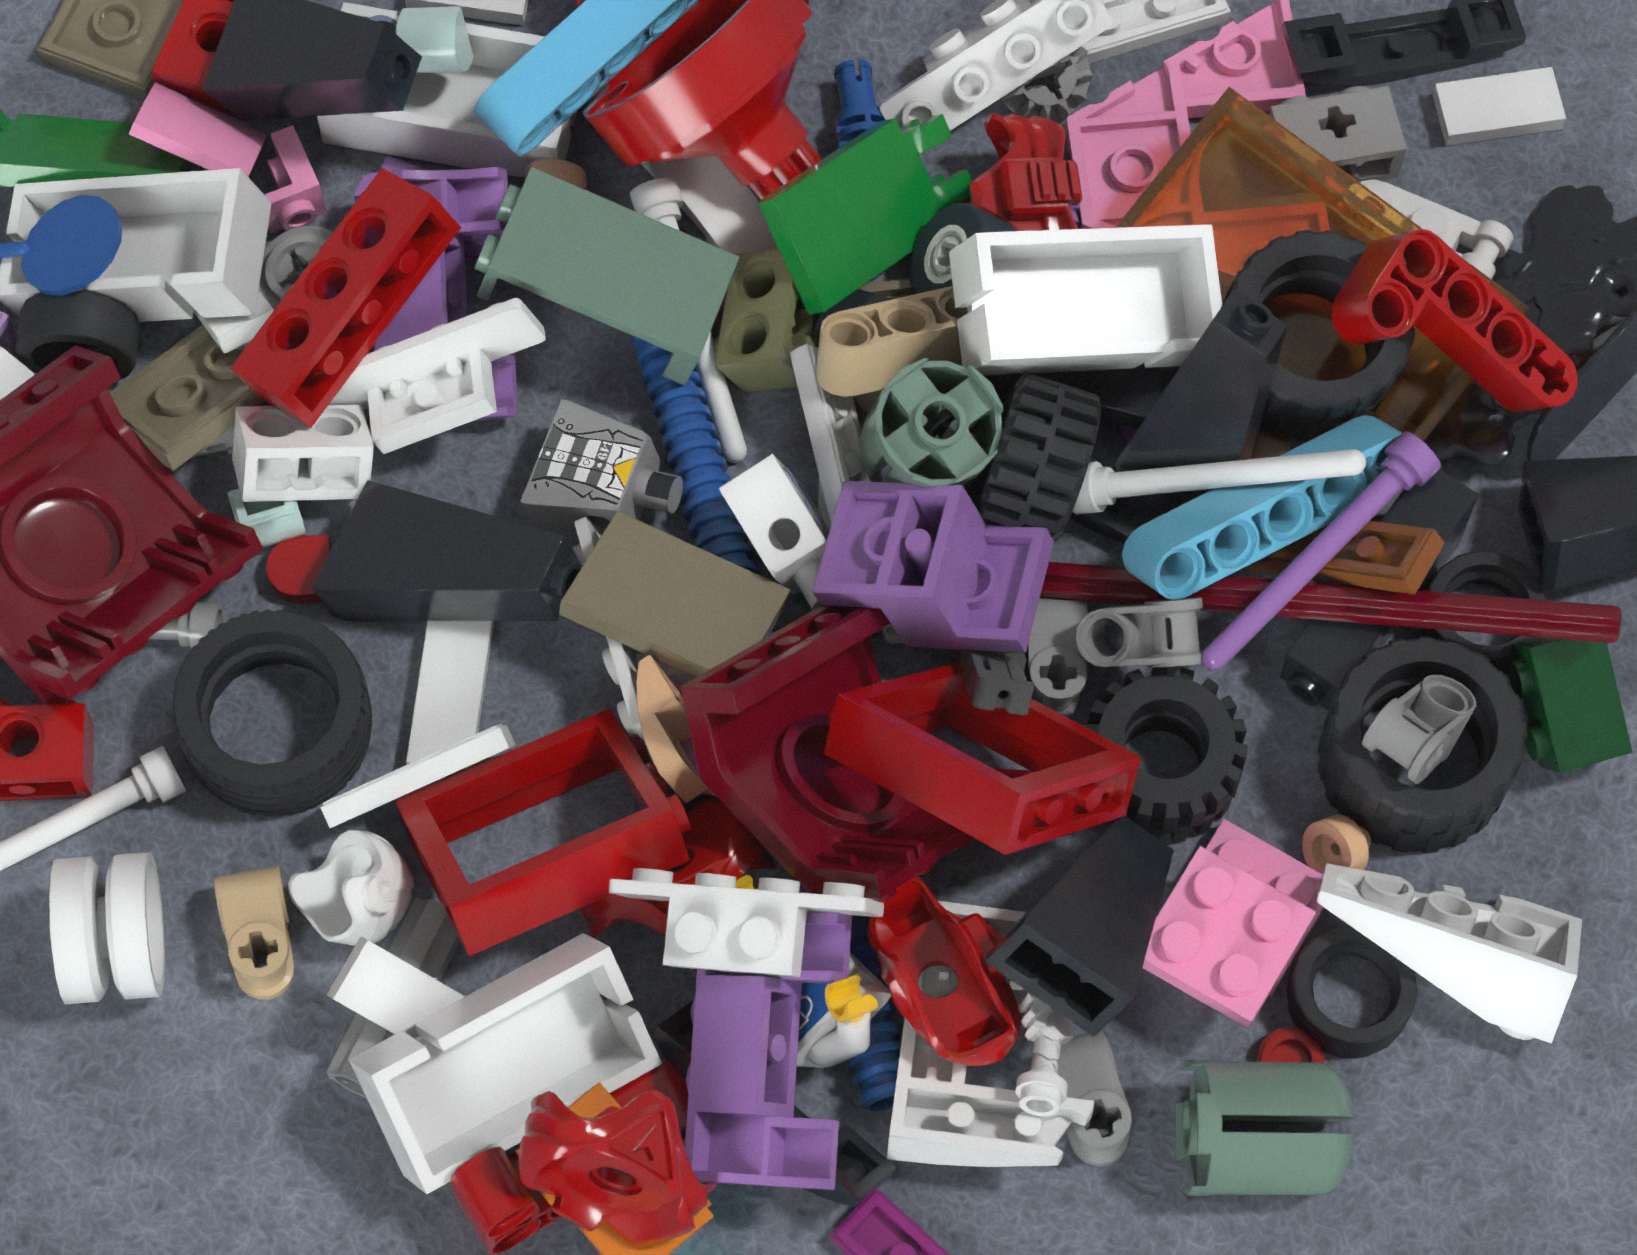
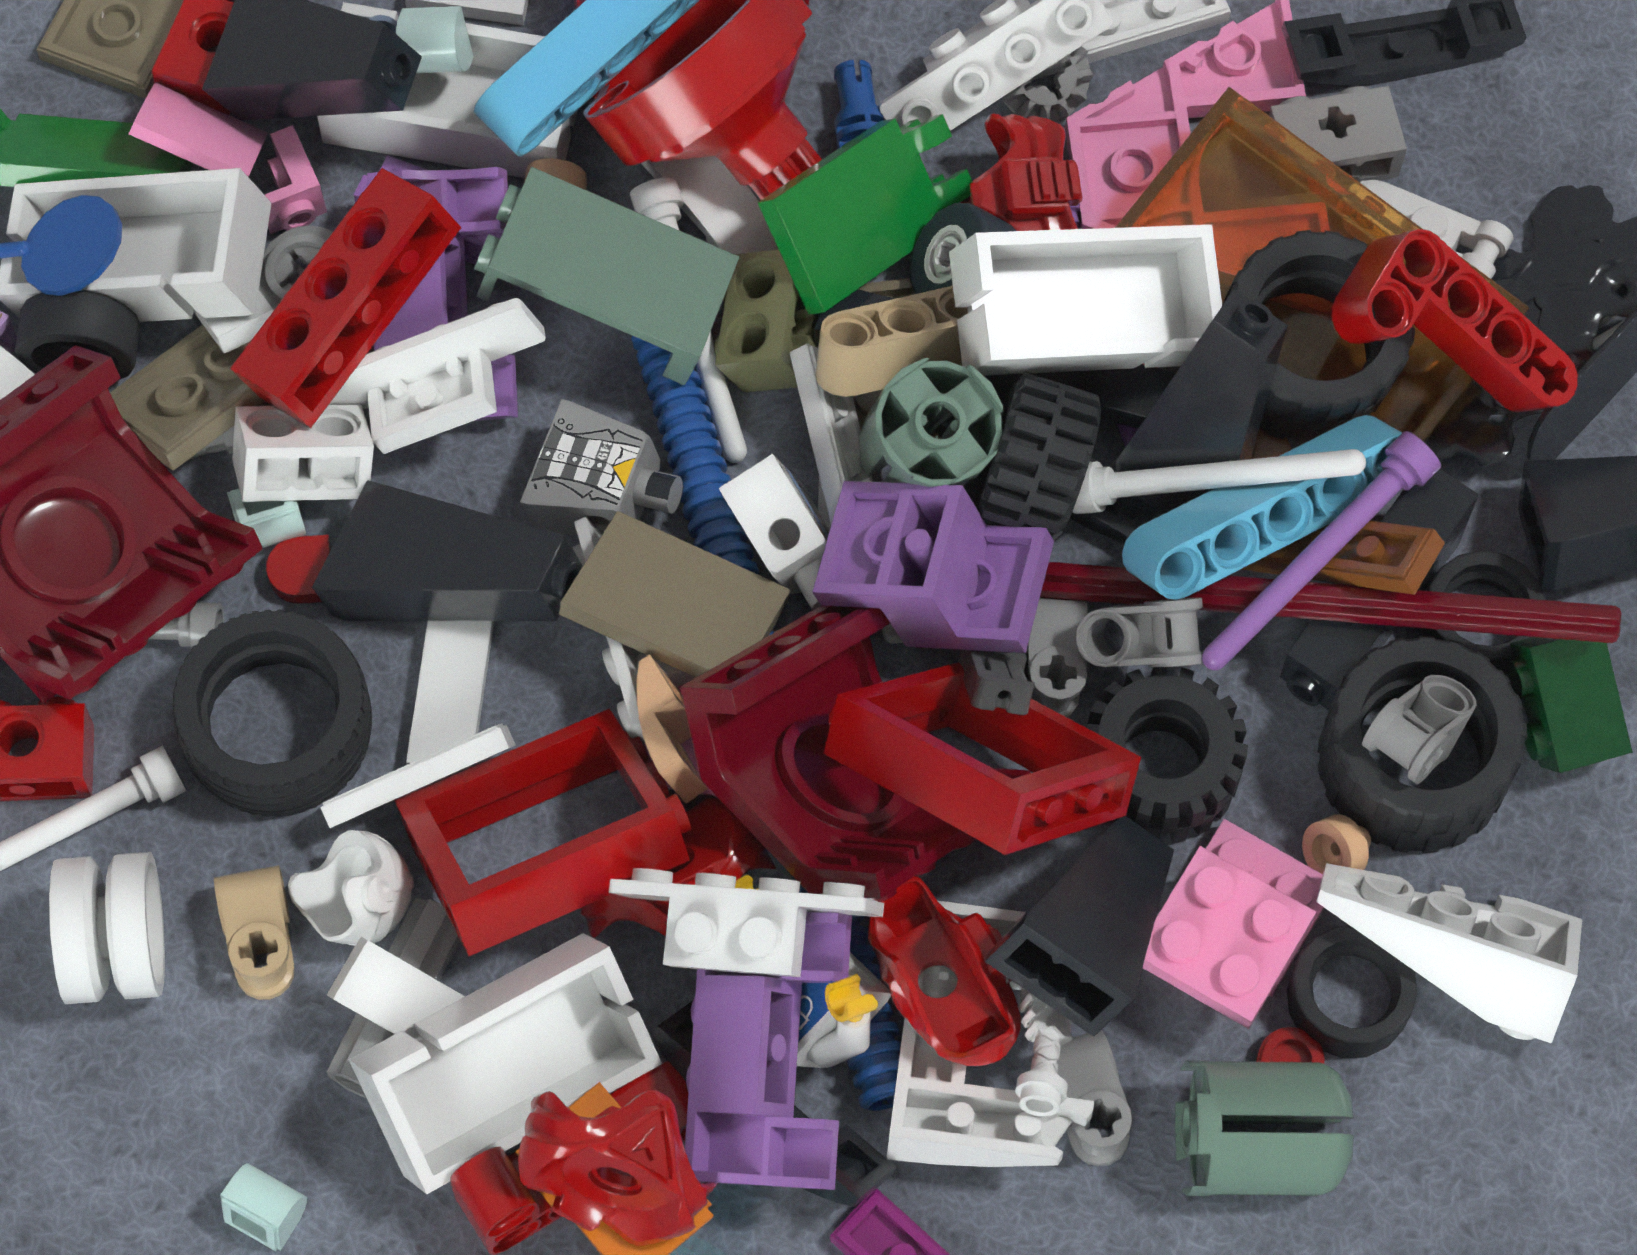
white tile [1432,67,1566,146] -> none
none -> light aqua brick [220,1163,307,1251]

